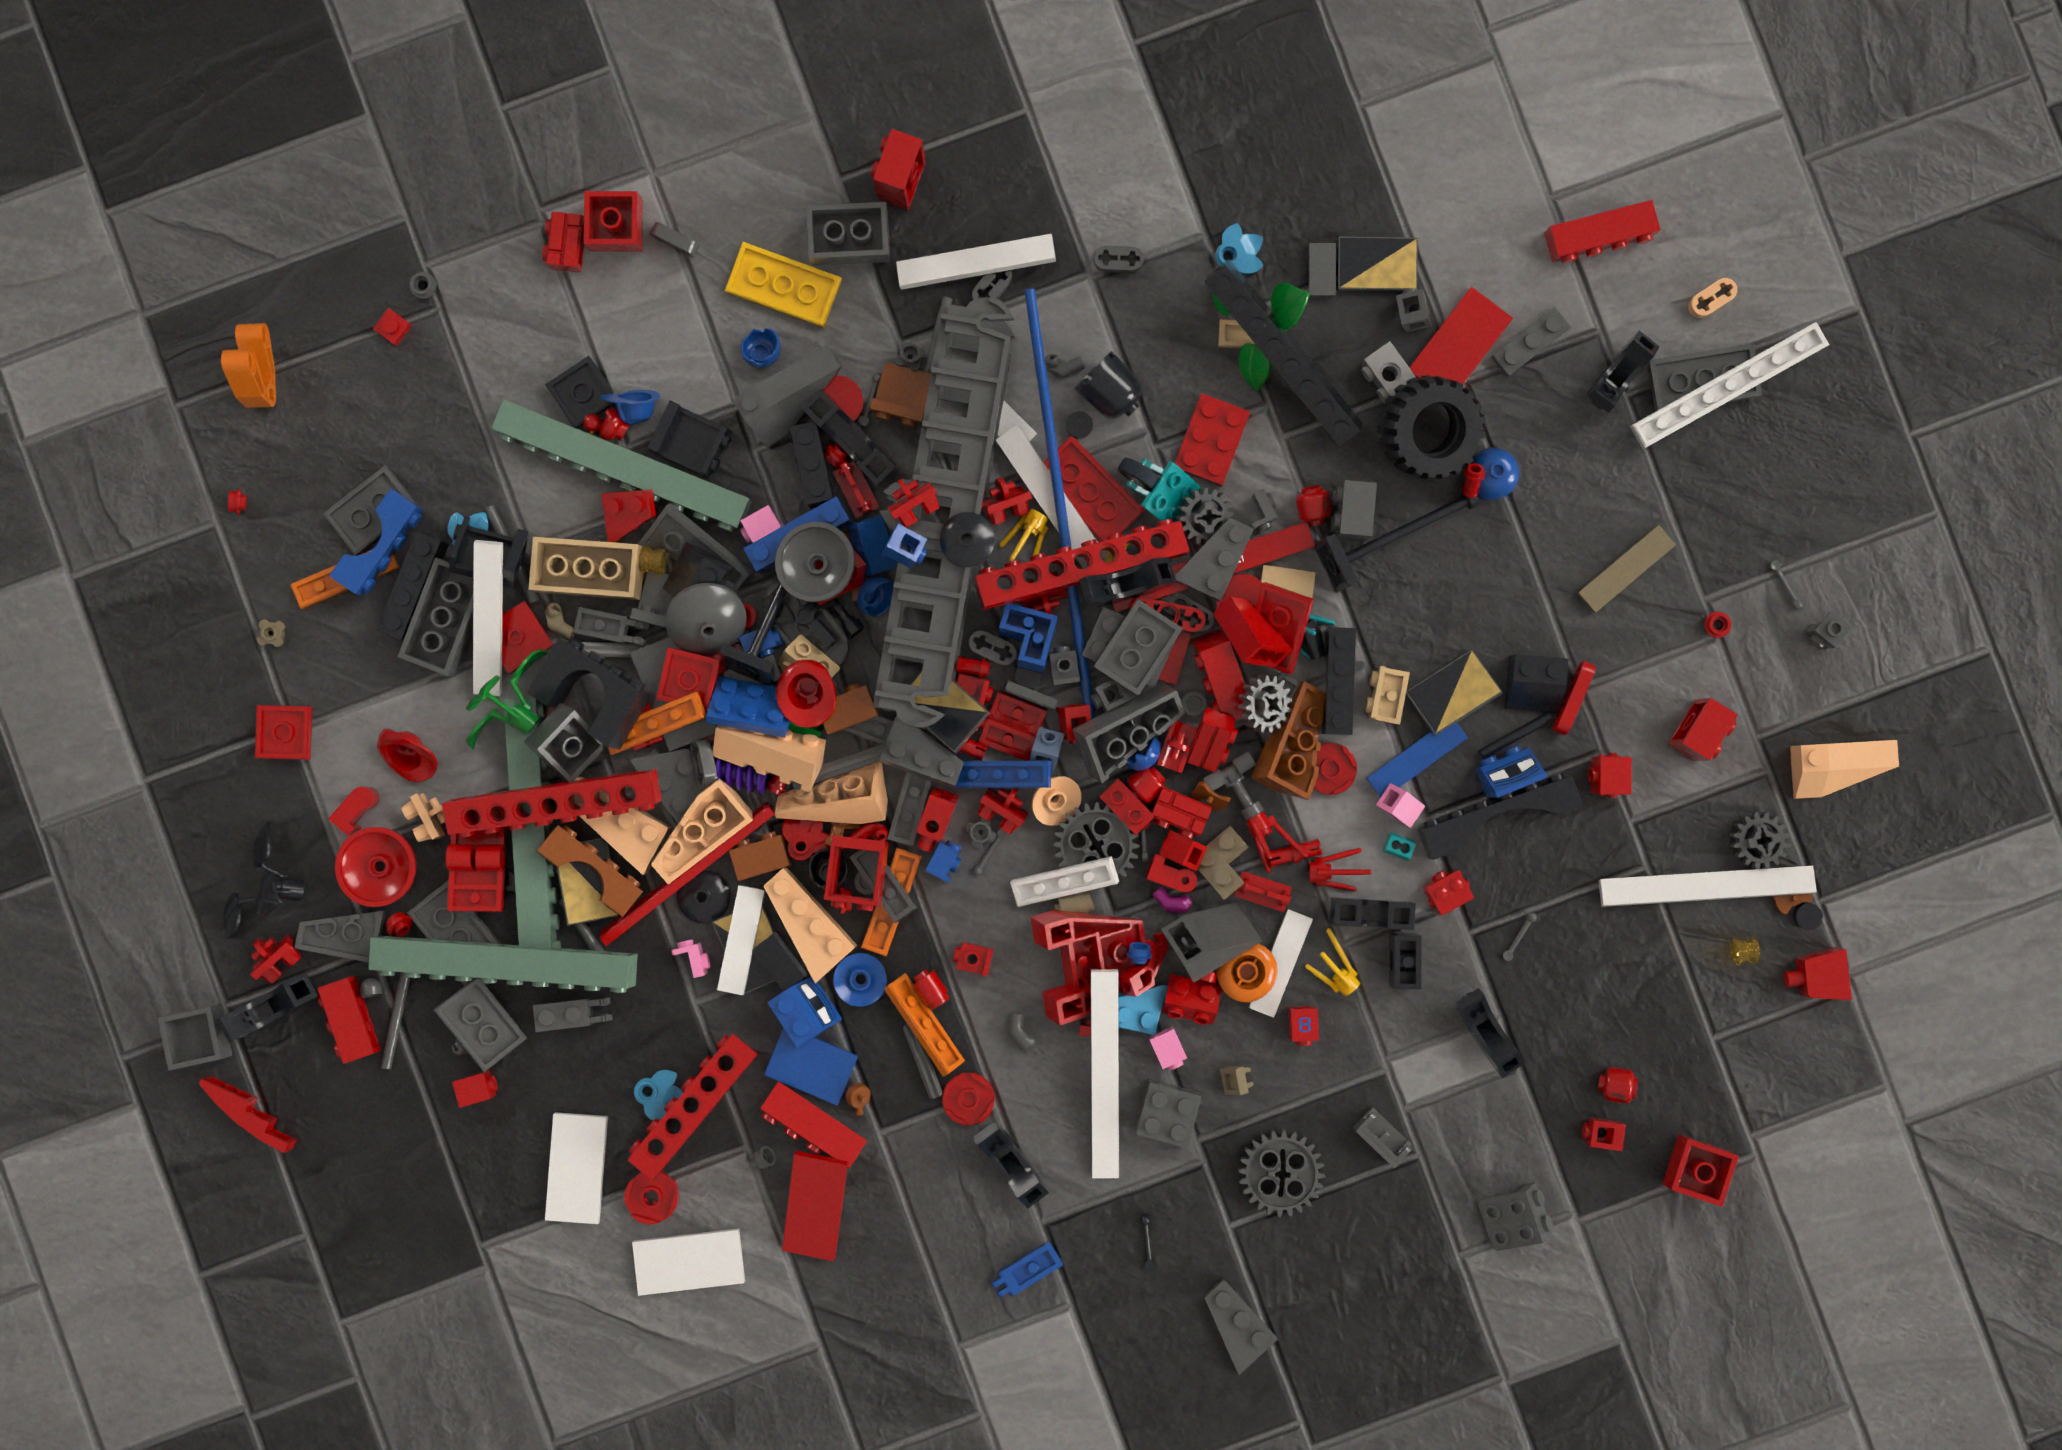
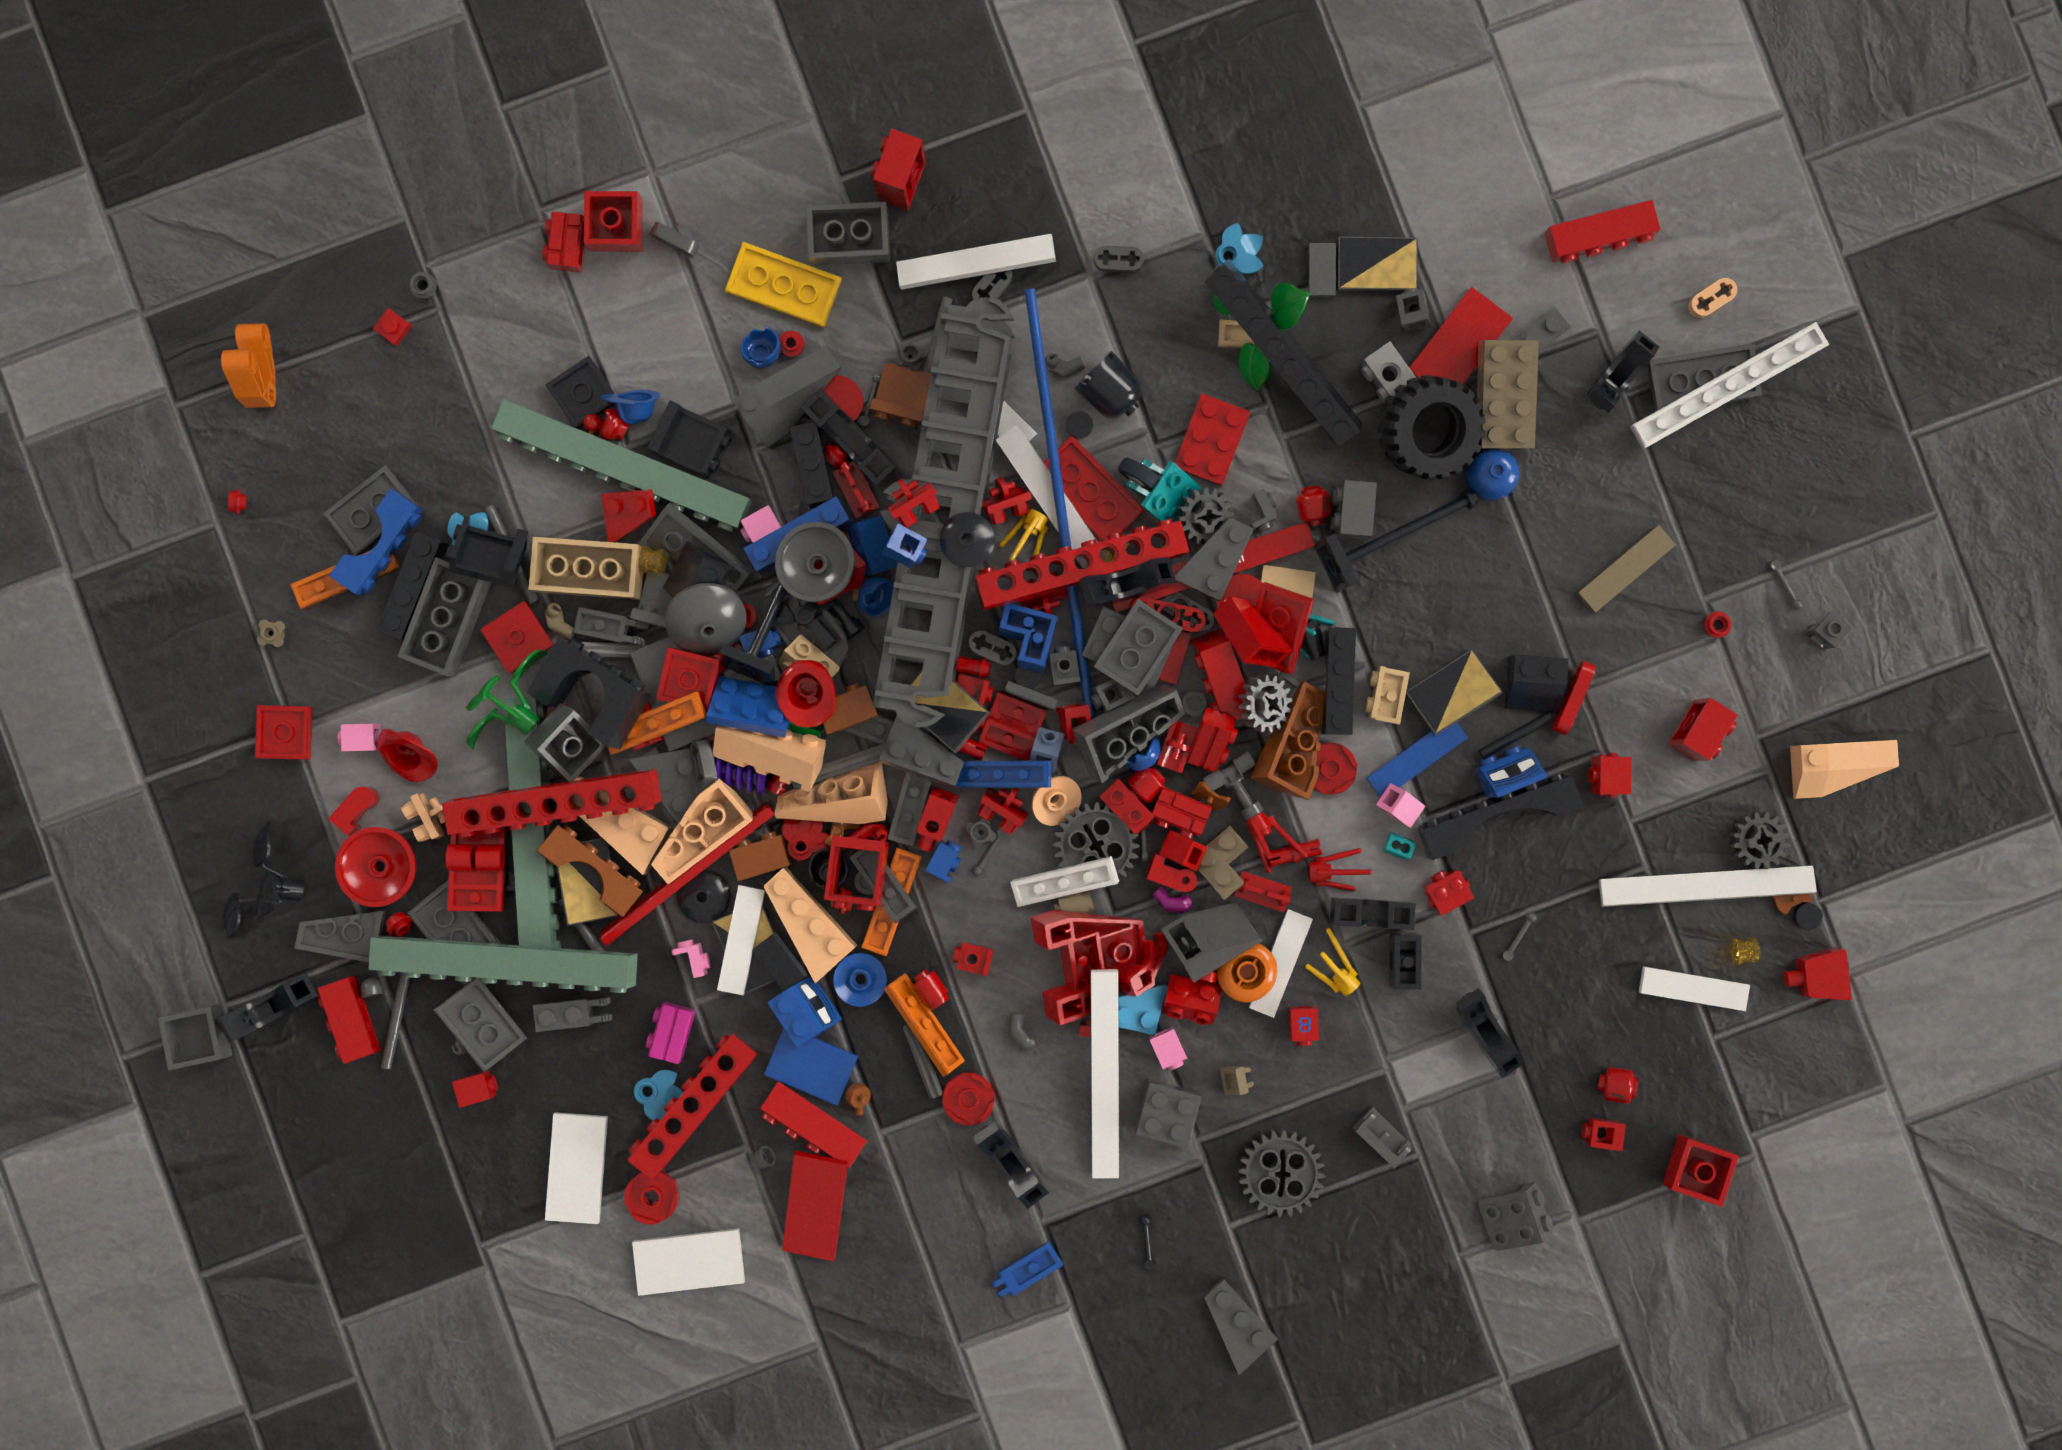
red slope [199,1075,297,1153] -> none
red hips [250,934,301,984] -> none
white tile [473,540,503,696] -> none
blue plate [1126,942,1153,964] -> none
red pin [1462,463,1485,498] -> none
none -> bright pink brick [337,724,381,752]
none -> dark pink brick [646,1002,696,1064]
none -> red plate [779,330,805,357]
none -> dark tan brick [1477,340,1539,448]
none -> white tile [1639,966,1750,1011]

